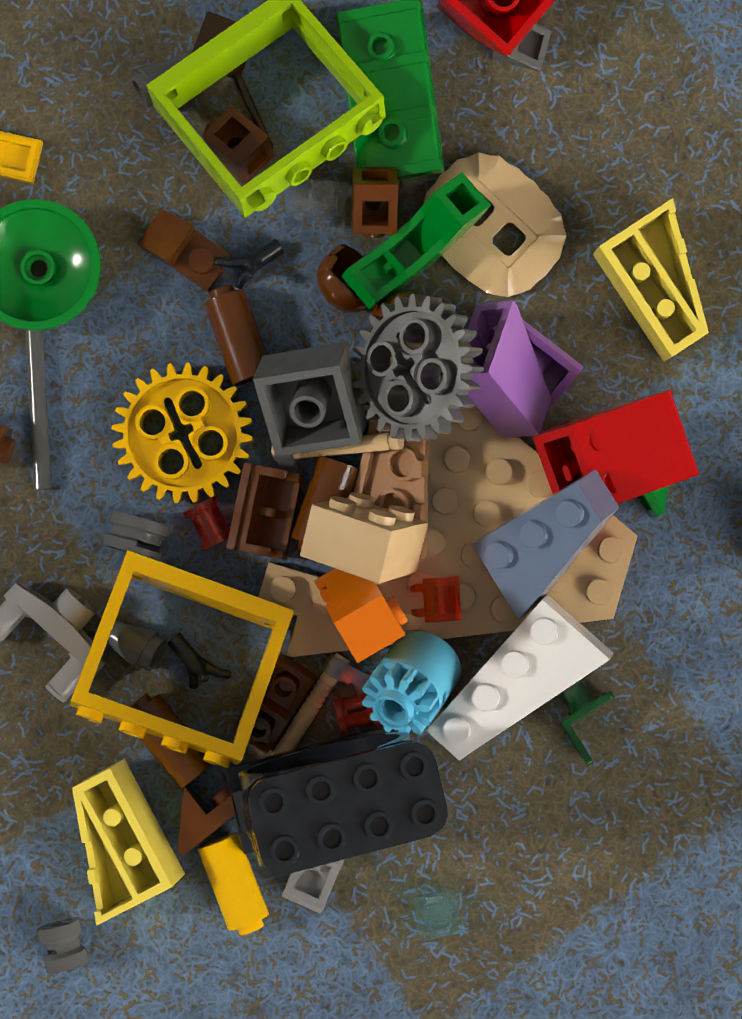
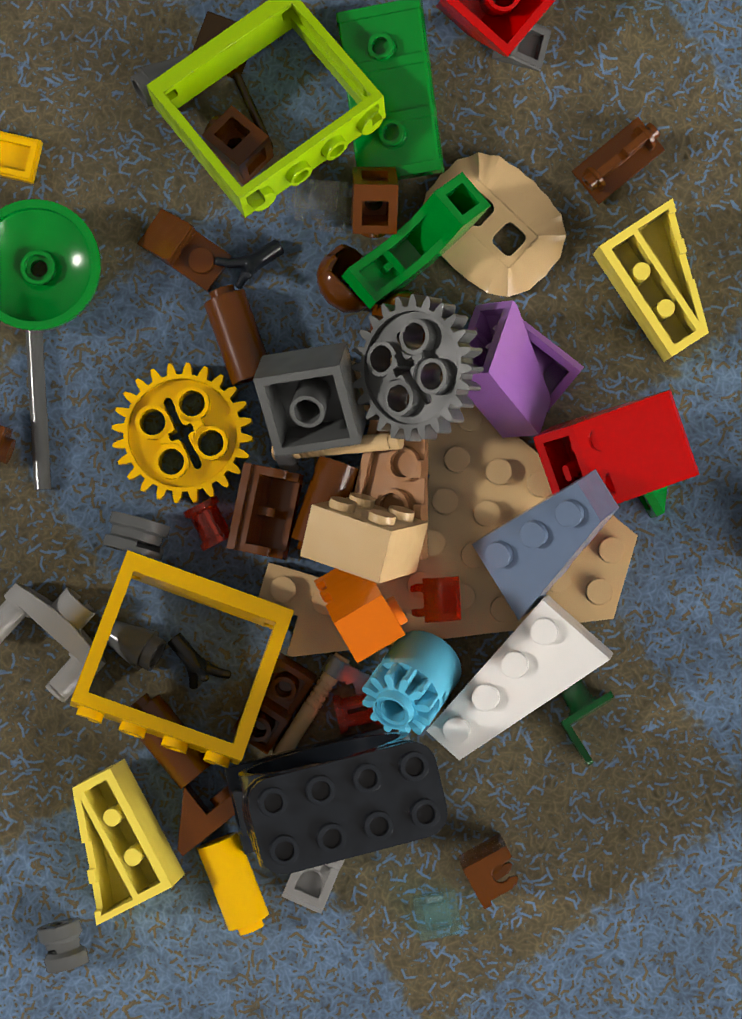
none -> reddish brown hinge [459,833,518,909]
none -> reddish brown hinge [571,117,665,205]

